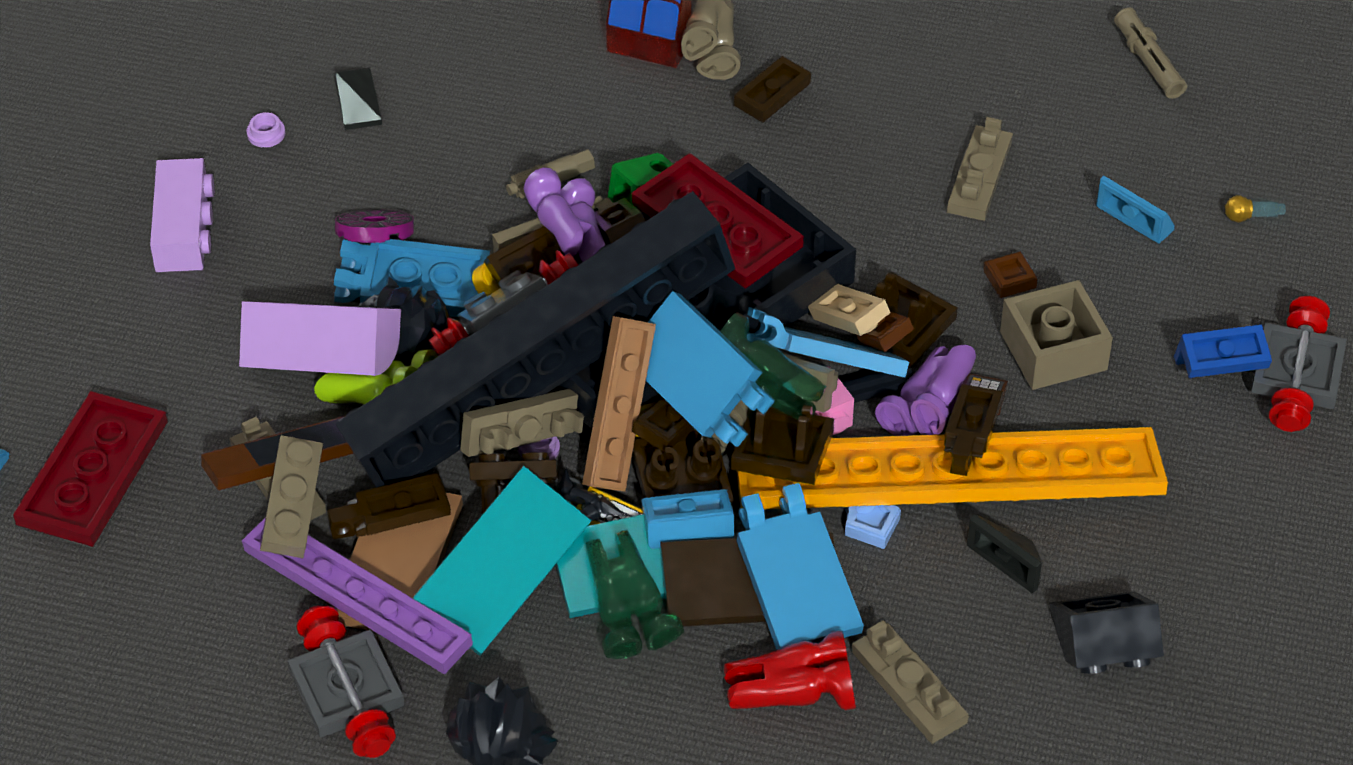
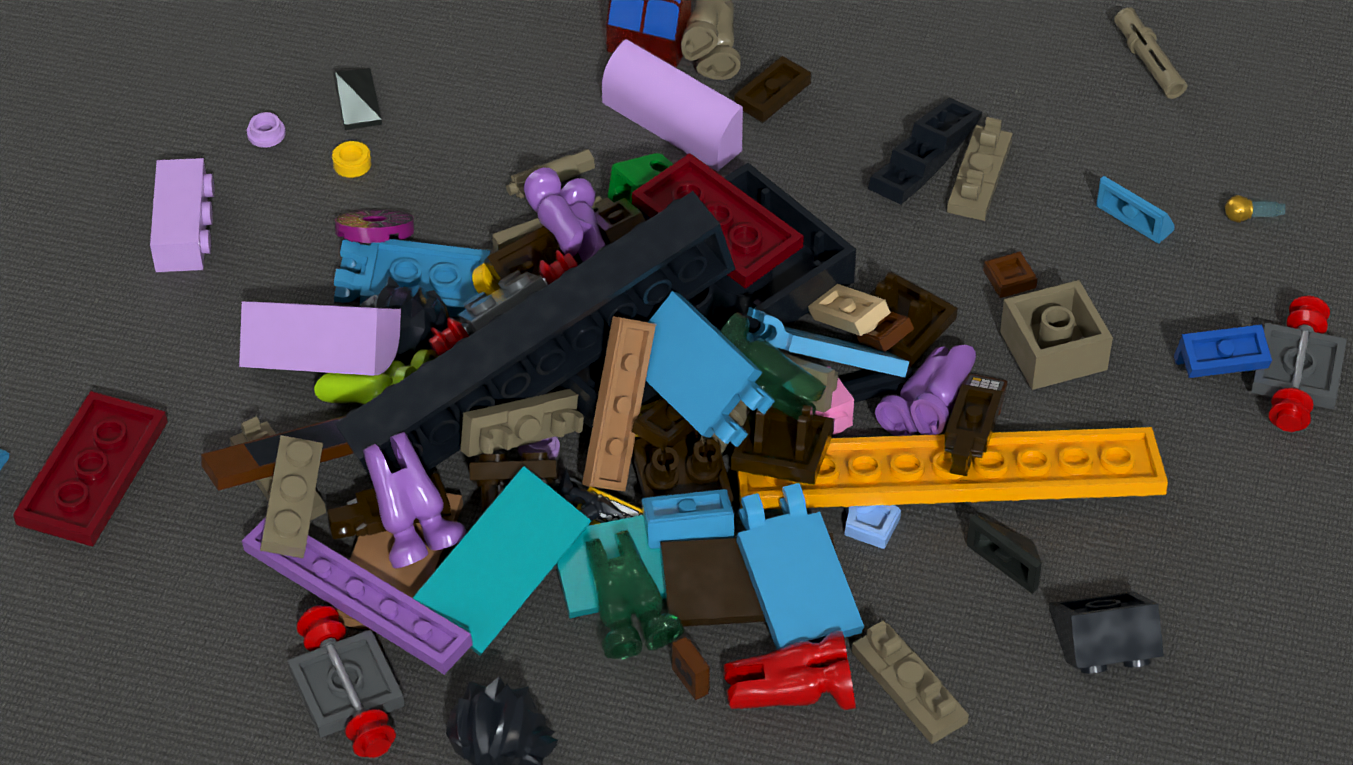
none -> yellow tile [332,141,371,178]
none -> medium lavender piece [363,432,467,568]
none -> lavender brick [602,39,743,172]
none -> reddish brown tile [672,637,710,700]
none -> black slope [868,98,982,205]

